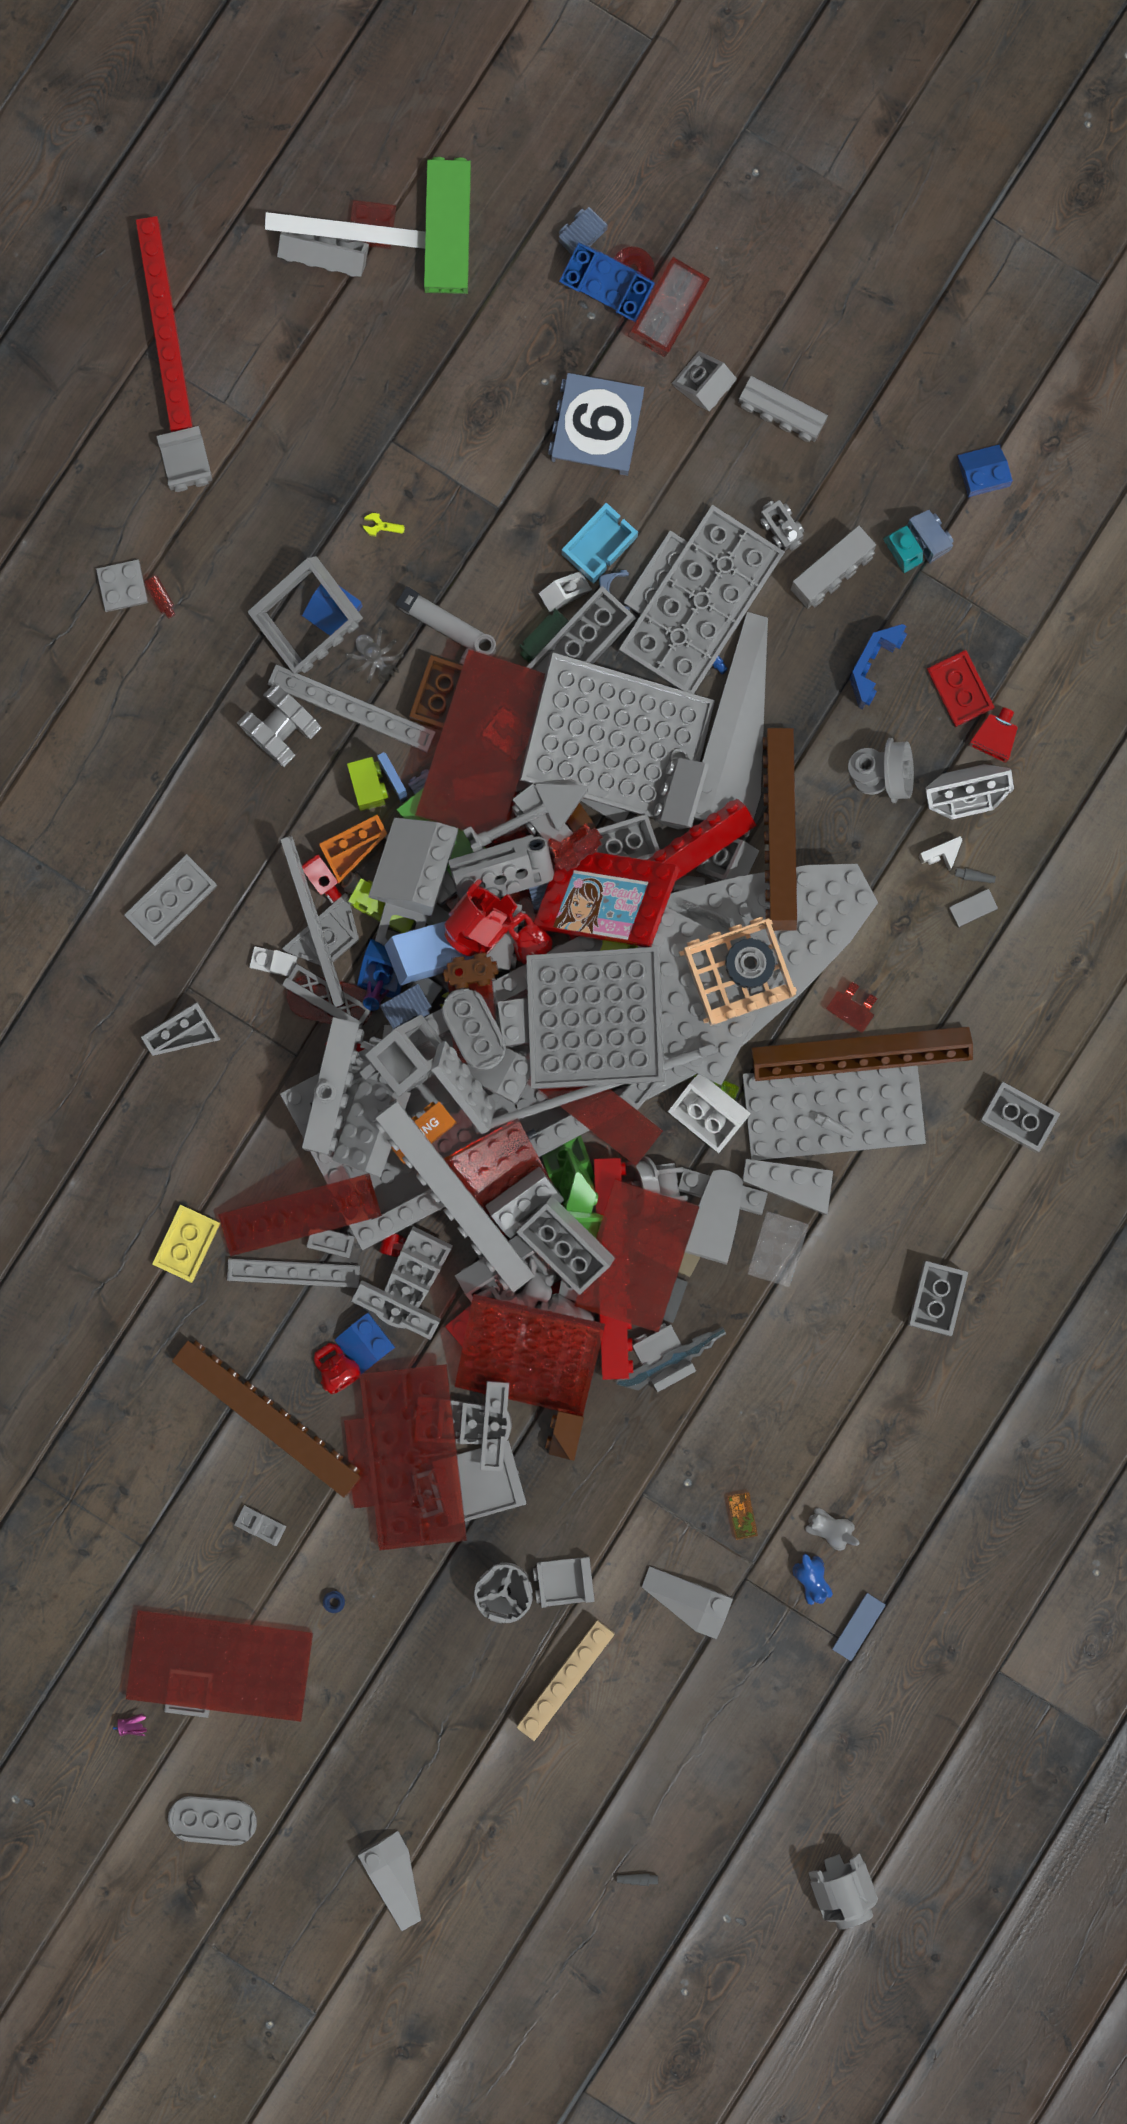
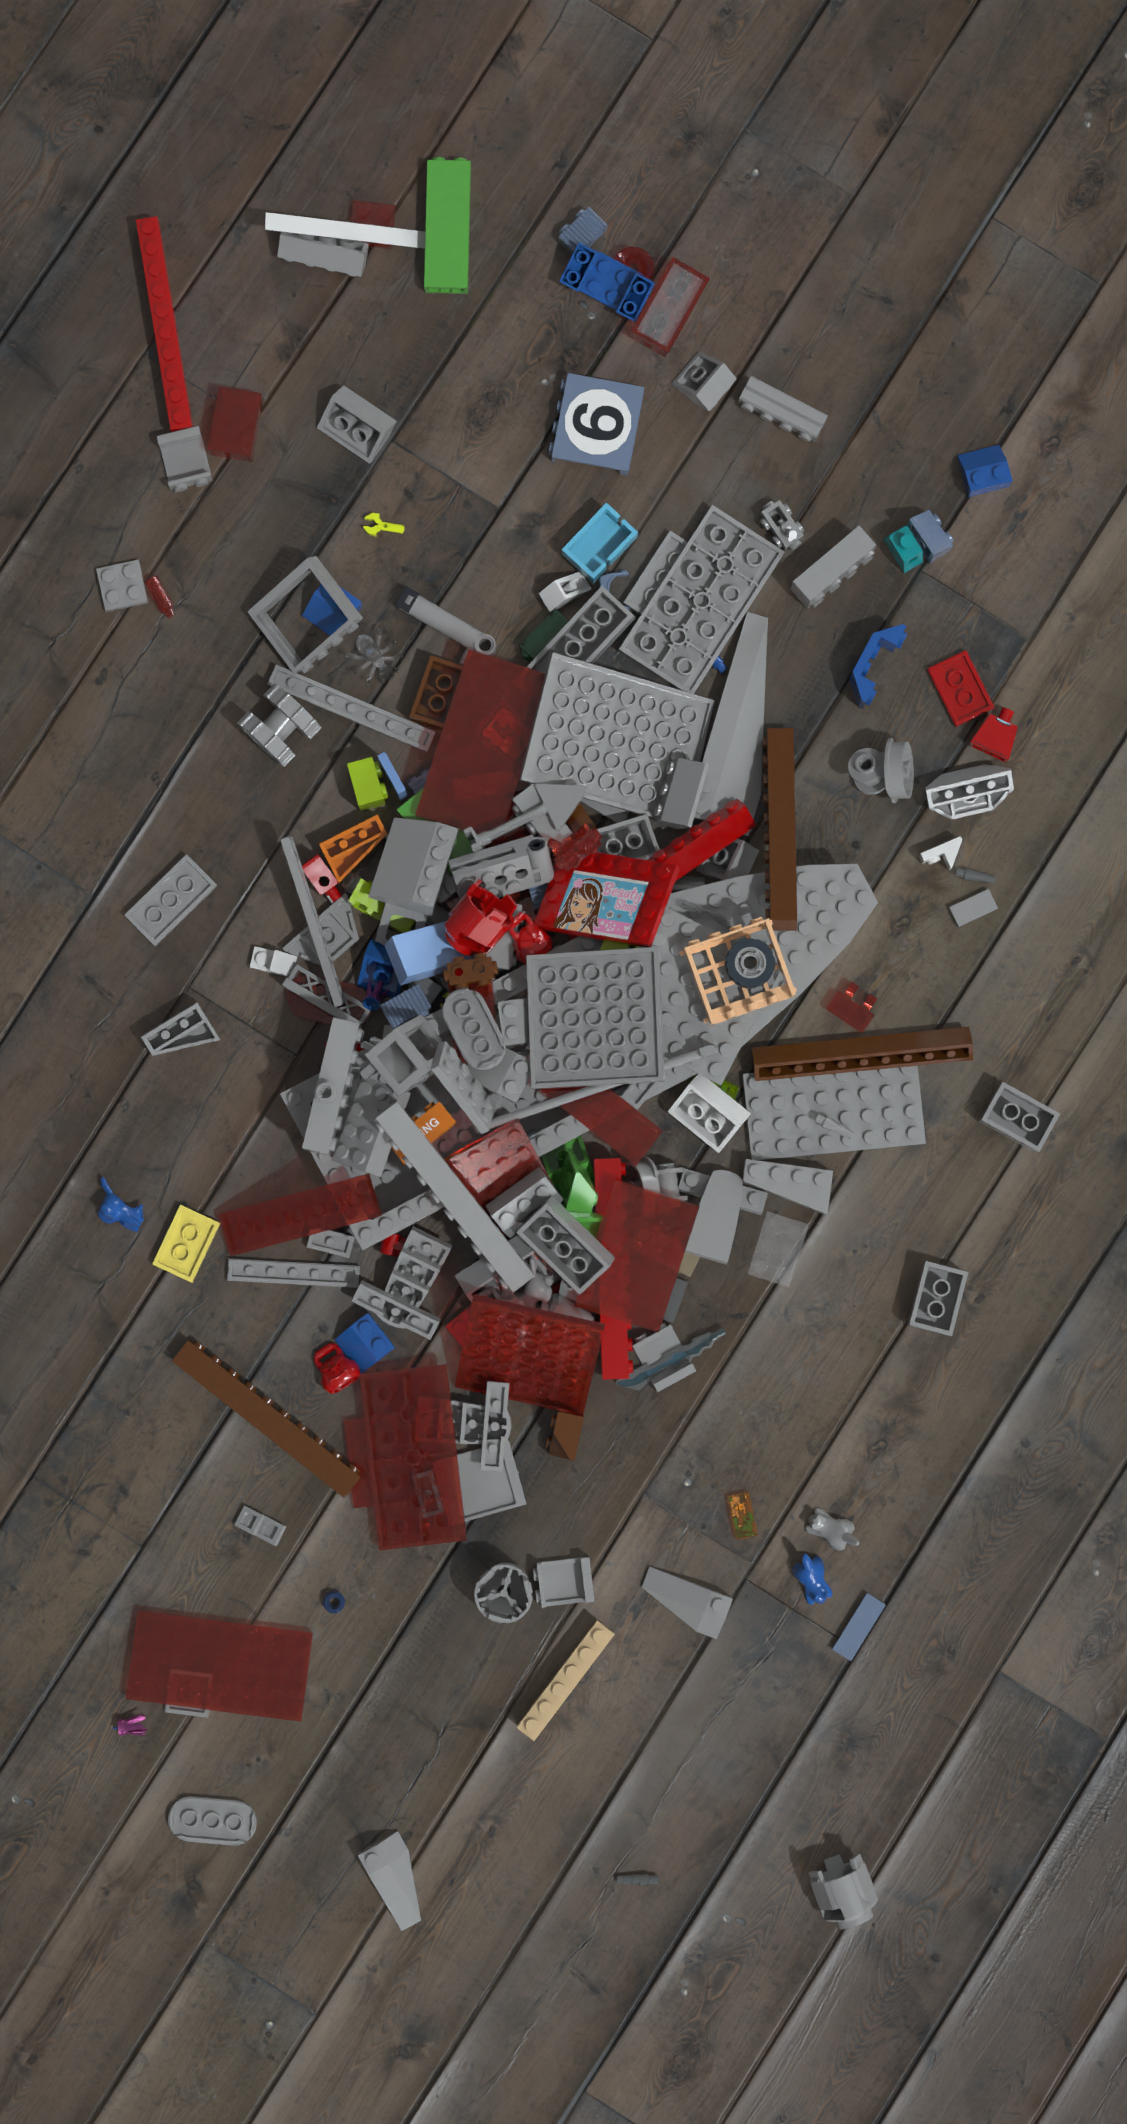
none -> blue animal [98,1177,144,1232]
none -> clear red brick [208,386,264,462]
none -> light grey slope [317,385,397,464]

